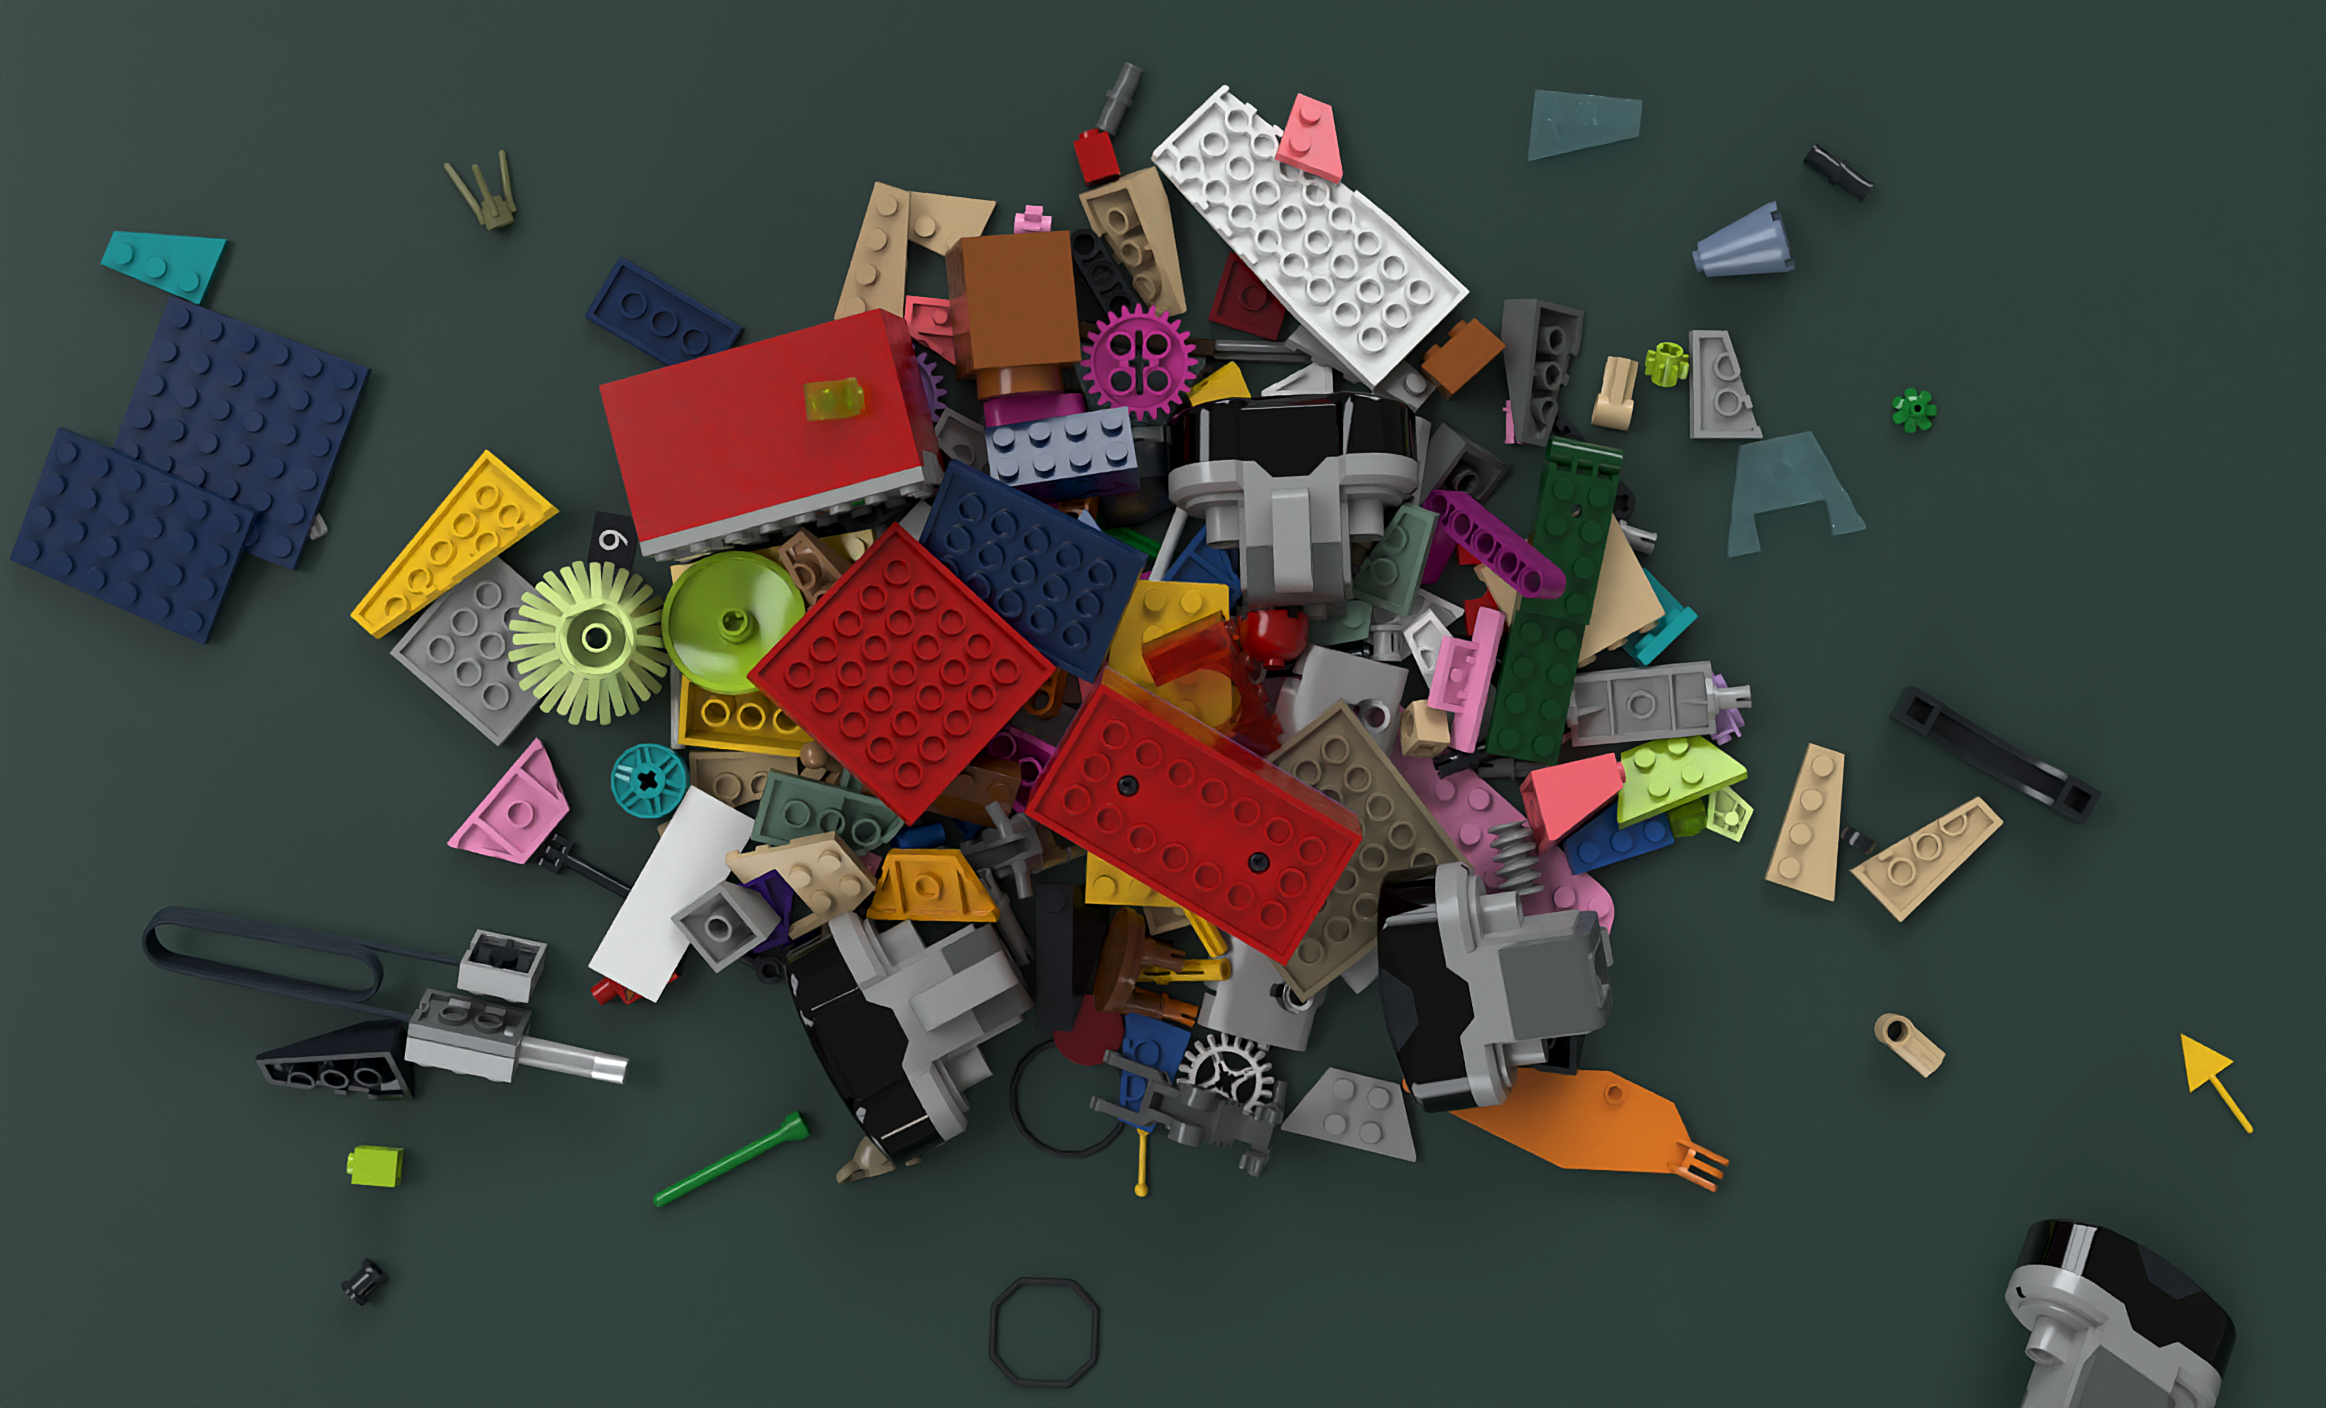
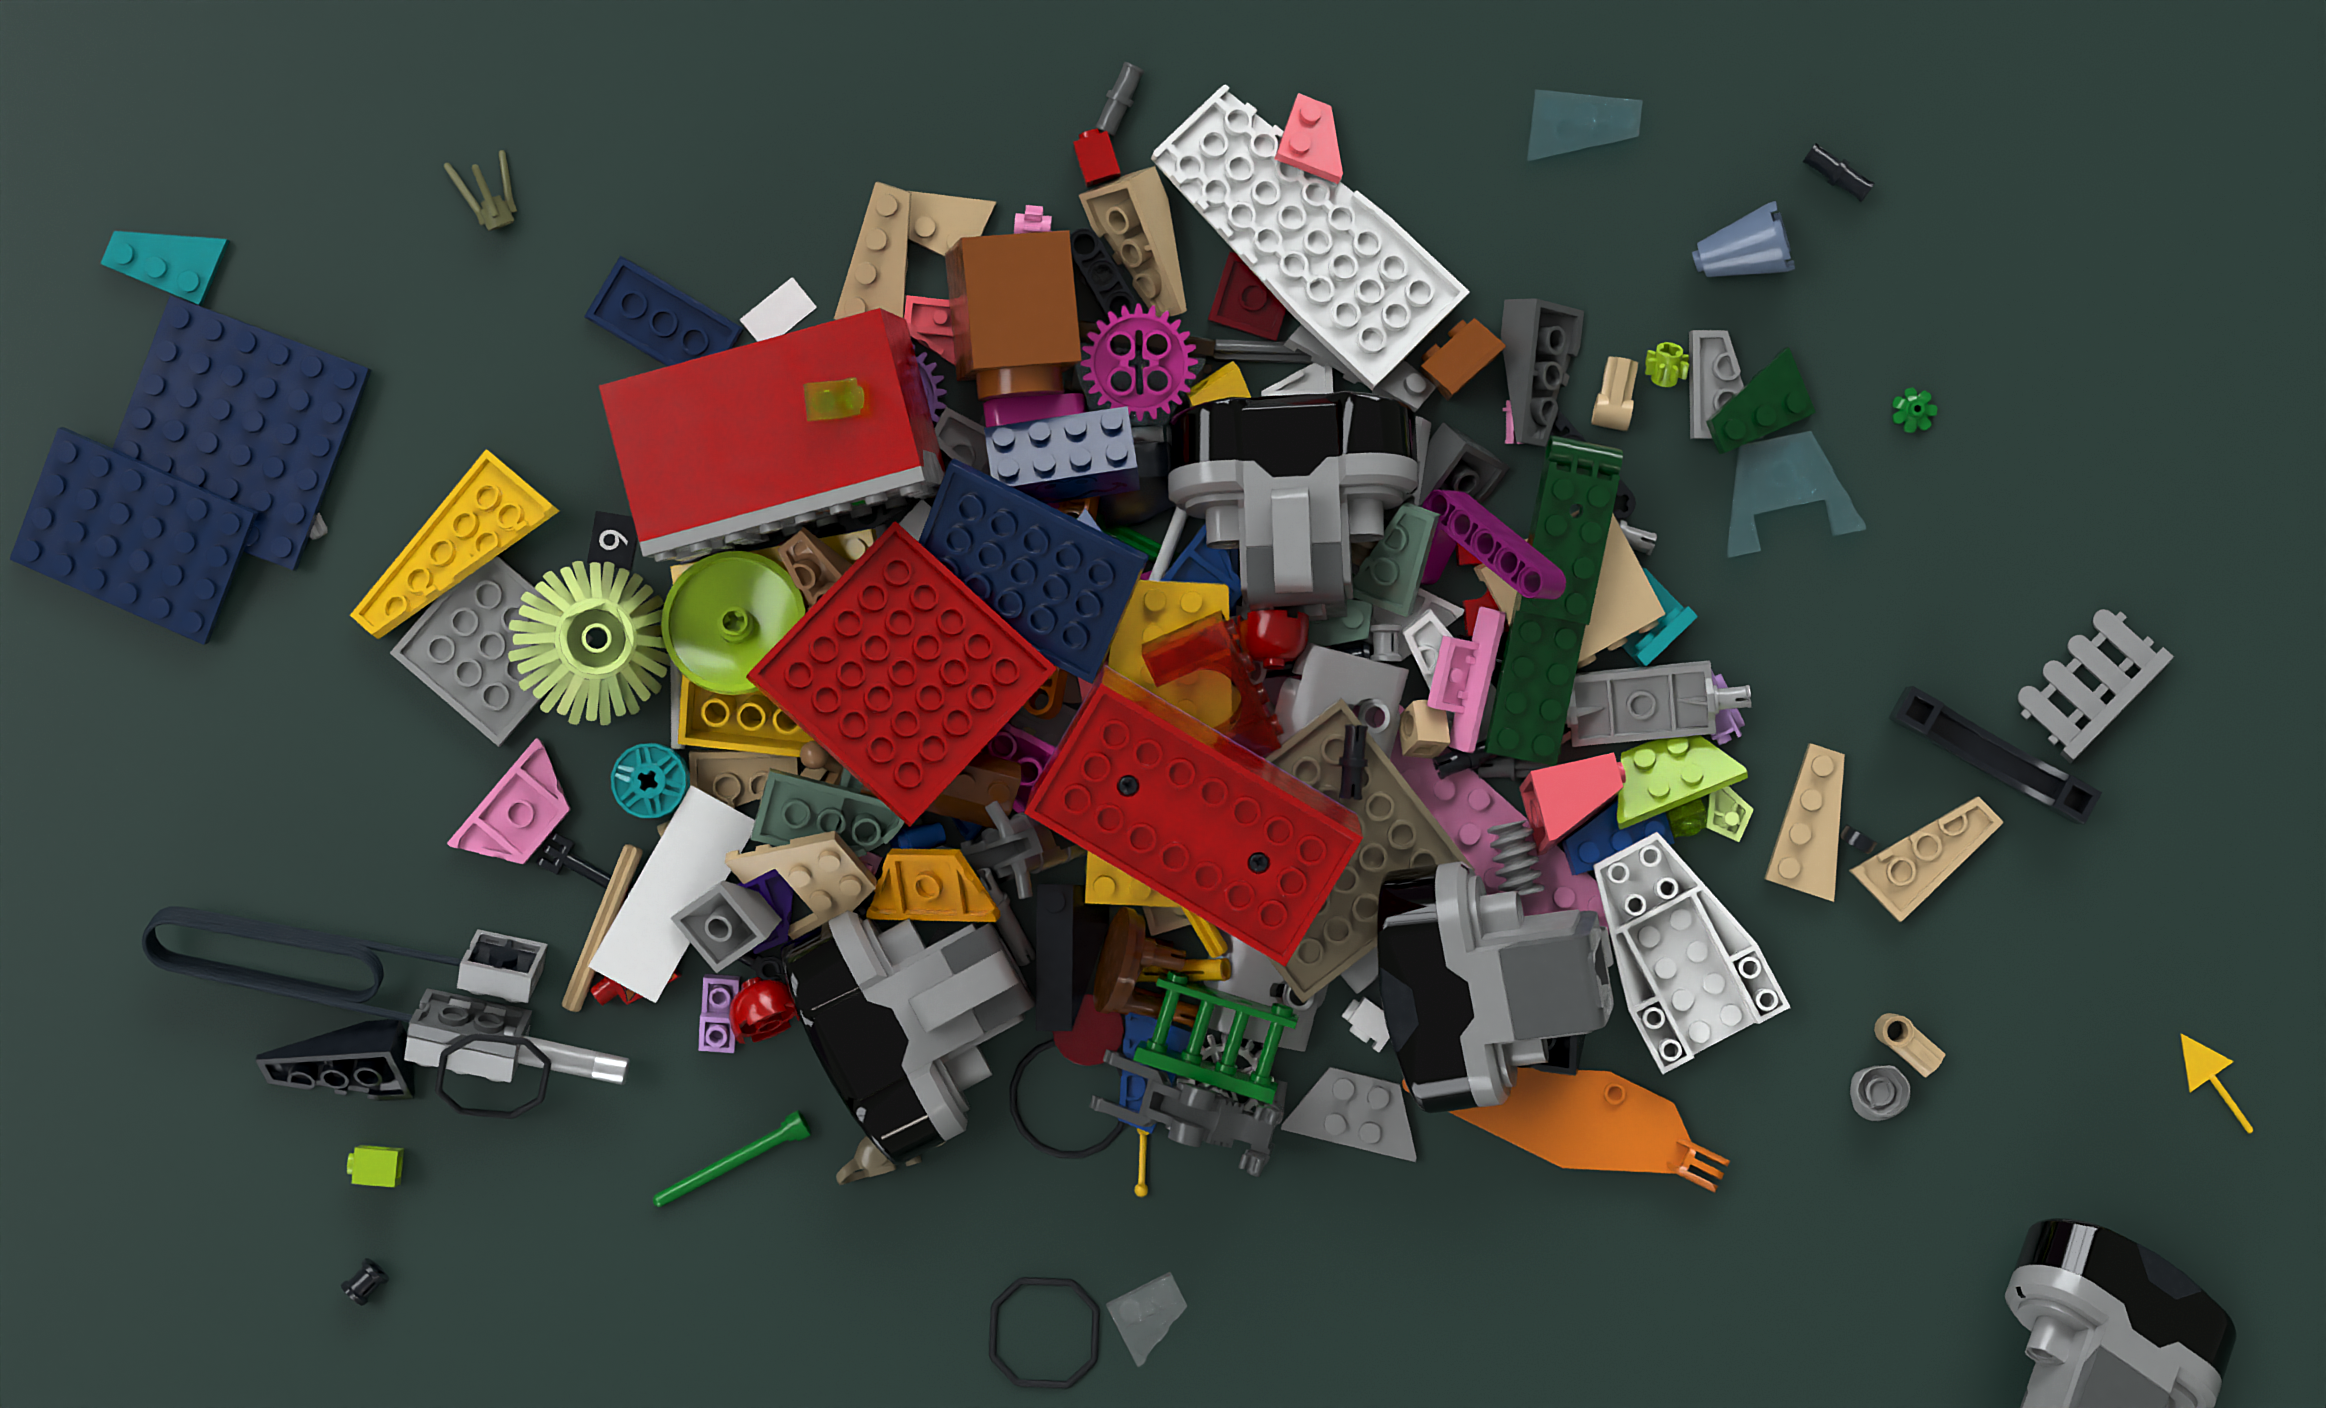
none -> black piece [435,1033,551,1119]
none -> tan axle [562,844,643,1012]
none -> lavender slope [698,974,741,1053]
none -> red cylinder [729,977,803,1044]
none -> white sticker [740,277,817,342]
none -> clear wing [1106,1271,1187,1367]
none -> green fence [1133,970,1299,1104]
none -> black pin [1339,724,1368,800]
none -> white brick [1342,996,1390,1052]
none -> white wedge [1593,832,1790,1074]
none -> dark green wing [1706,347,1816,454]
none -> light grey hair [1850,1065,1910,1121]
none -> light grey fence [2017,609,2174,764]

